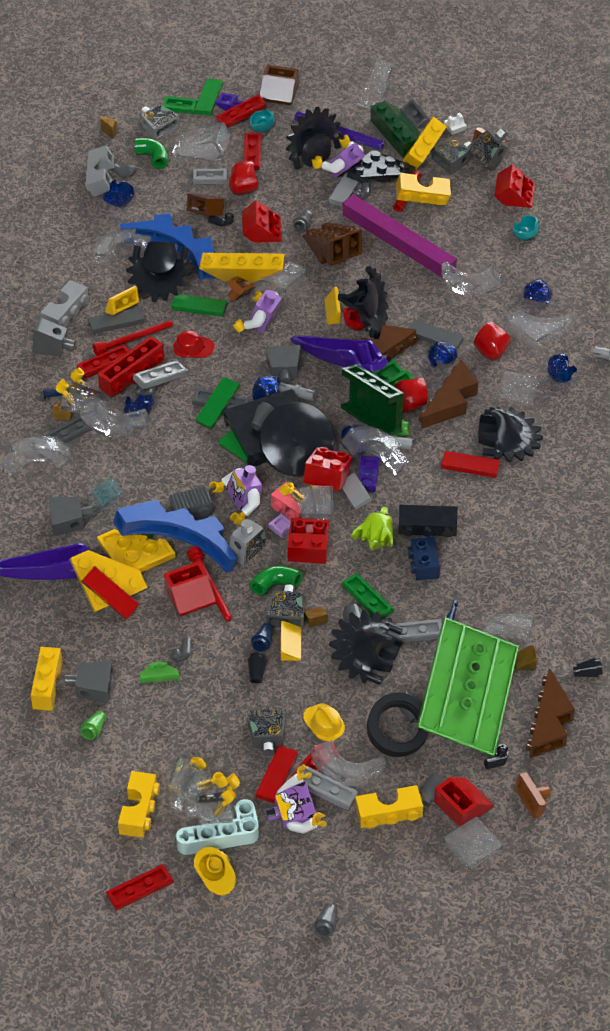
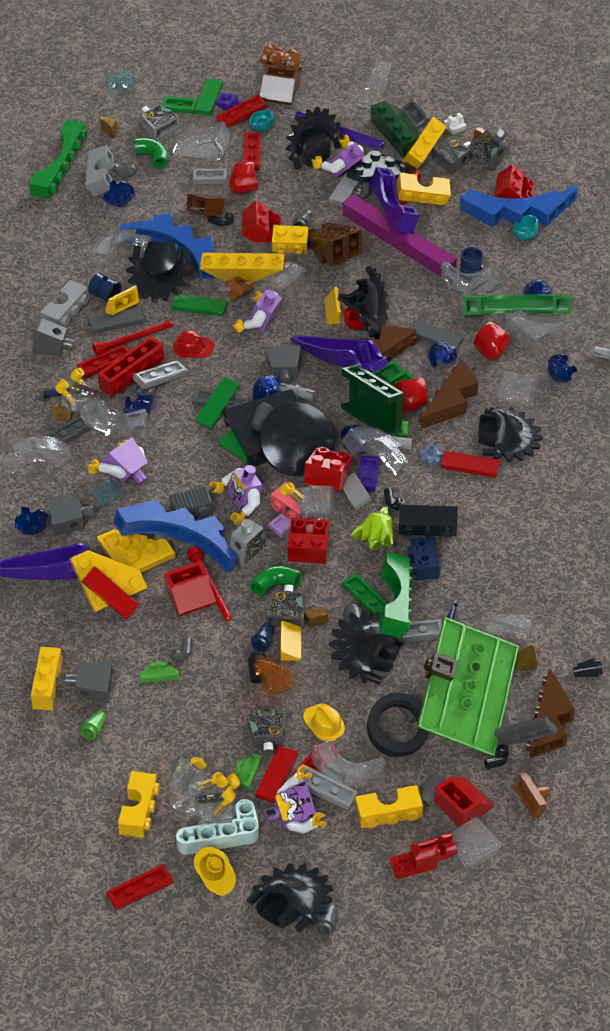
none -> clear blue hair [15,507,48,536]
none -> green arch [29,119,87,200]
none -> dark blue wheel [88,273,122,302]
none -> torso [88,437,147,485]
none -> clear light blue plate [106,70,134,88]
none -> bright green tile [235,754,263,791]
none -> black piece [246,863,333,933]
none -> clear orange slope [253,655,295,698]
none -> dark orange animal [259,44,302,70]
none -> yellow bracket [272,225,308,254]
none -> dark purple arch [370,167,420,234]
none -> green arch [379,552,412,639]
none -> black arm [384,488,405,510]
none -> red plate [390,833,457,879]
none -> sand blue plant [419,445,443,466]
none -> dark brown bracket [424,652,458,681]
none -> blue arch [460,185,578,227]
none -> dark blue wheel [460,247,483,280]
none -> green arch [463,294,572,315]
none -> dark grey tile [494,716,557,746]

